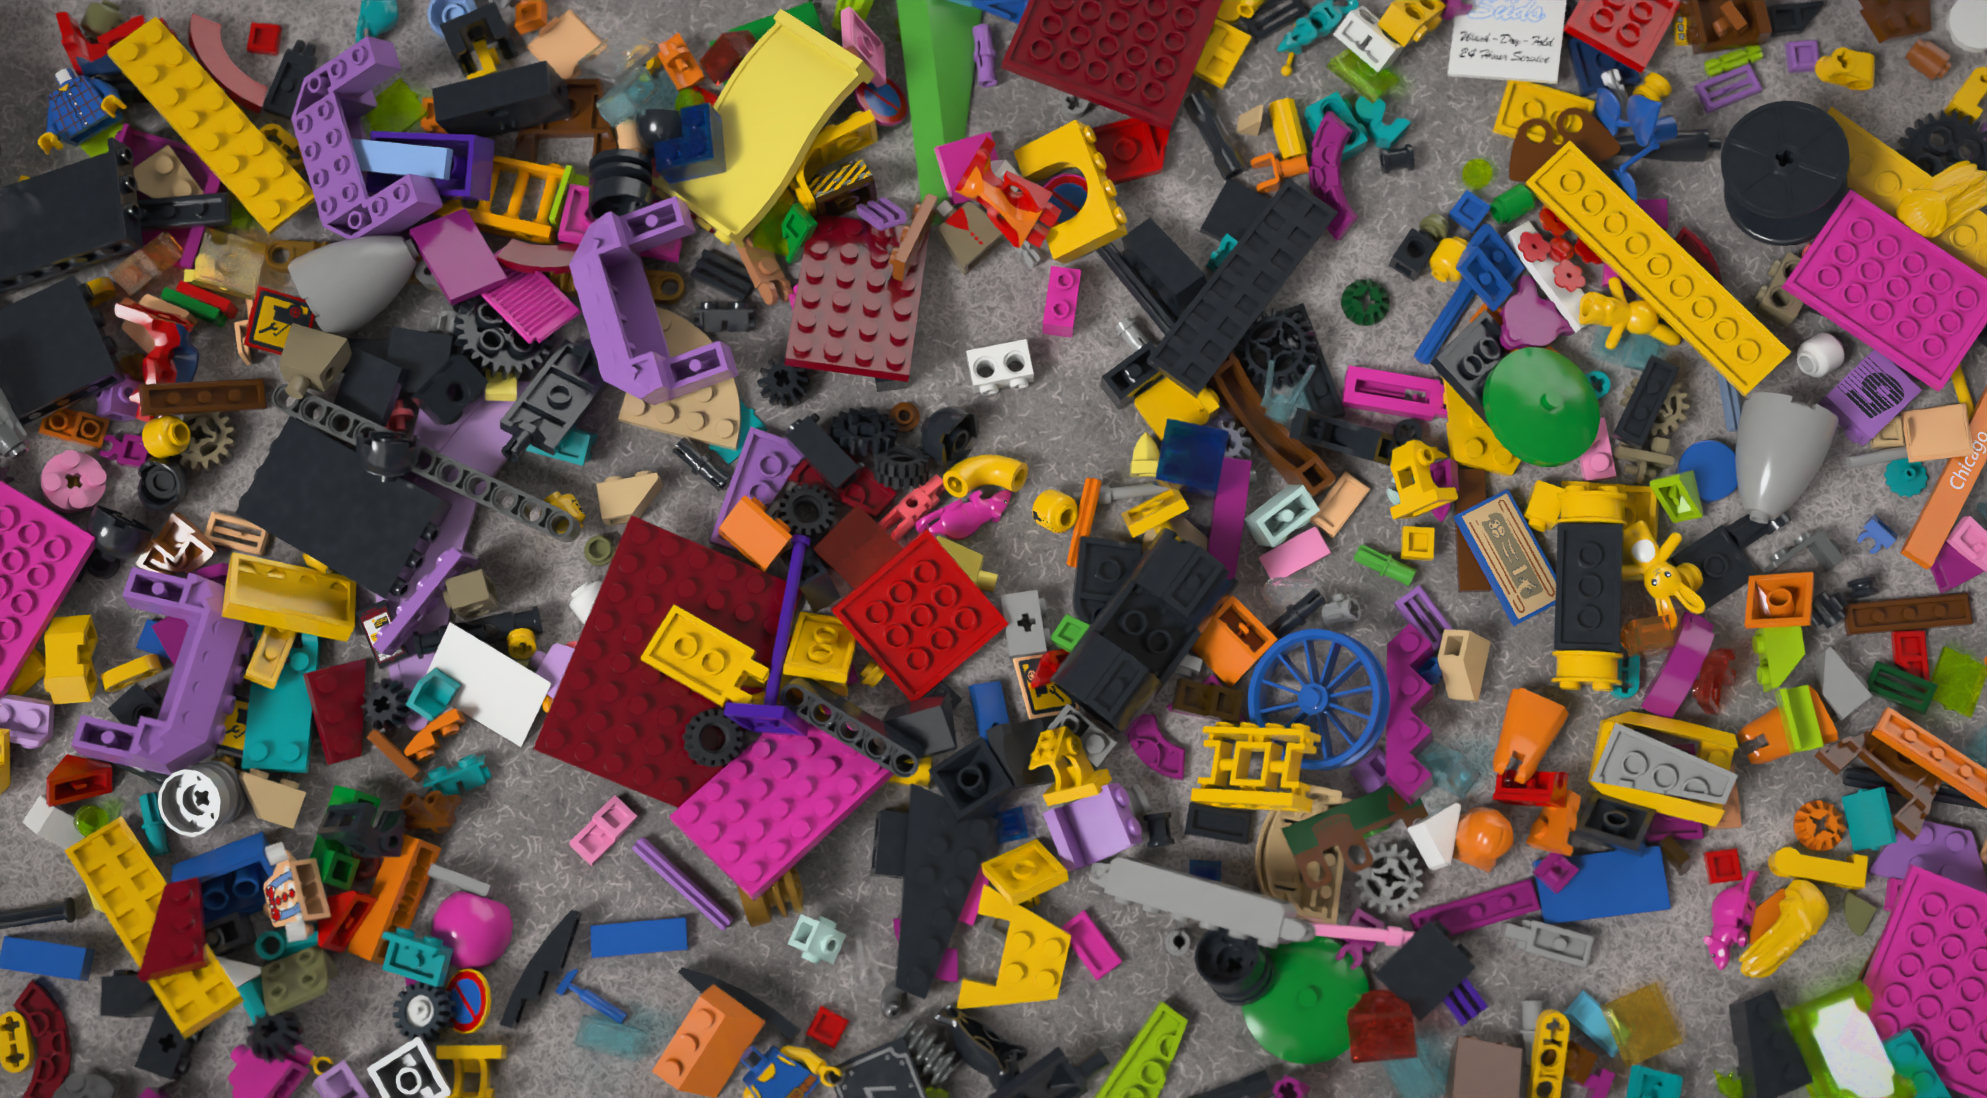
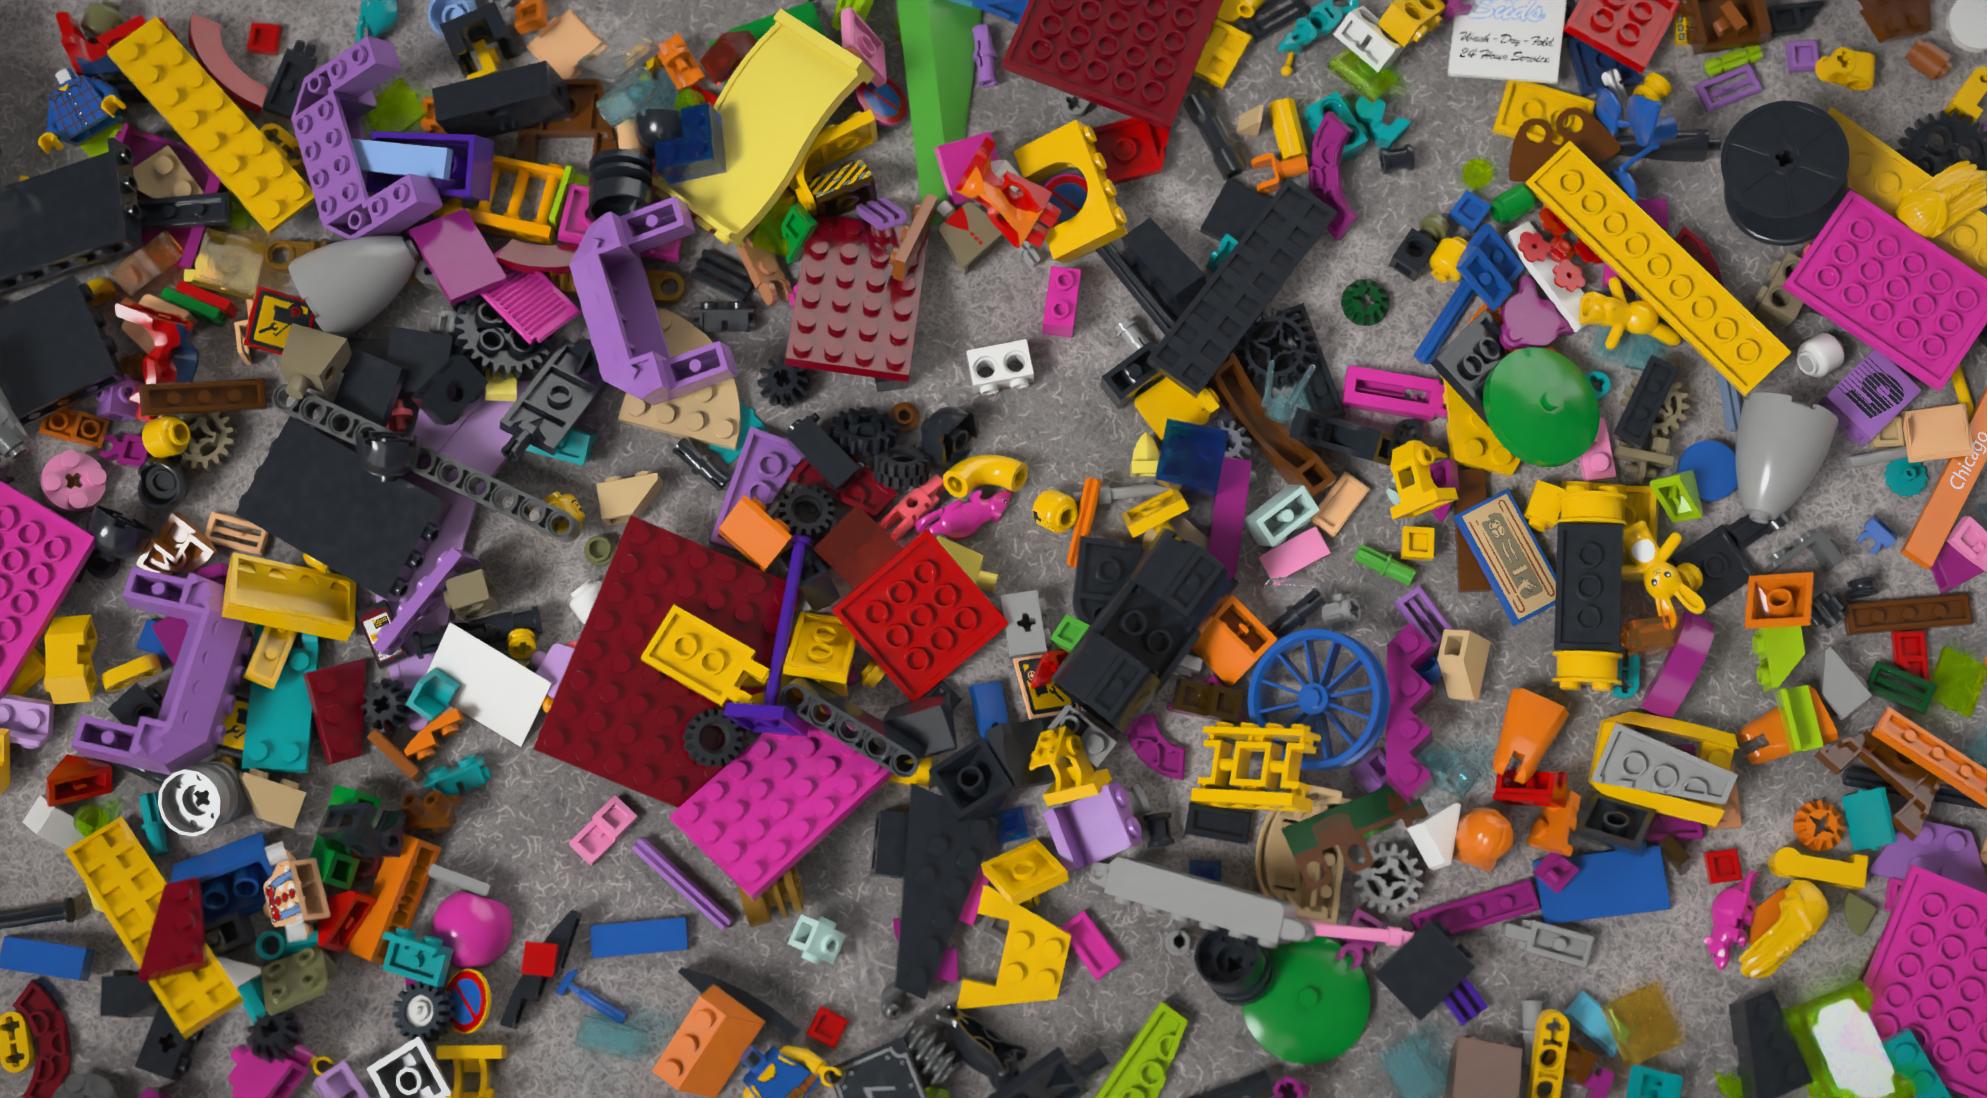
clear red slope [1347,990,1418,1064] -> none
clear red slope [1692,647,1736,716] -> none
none -> red tile [521,941,559,978]

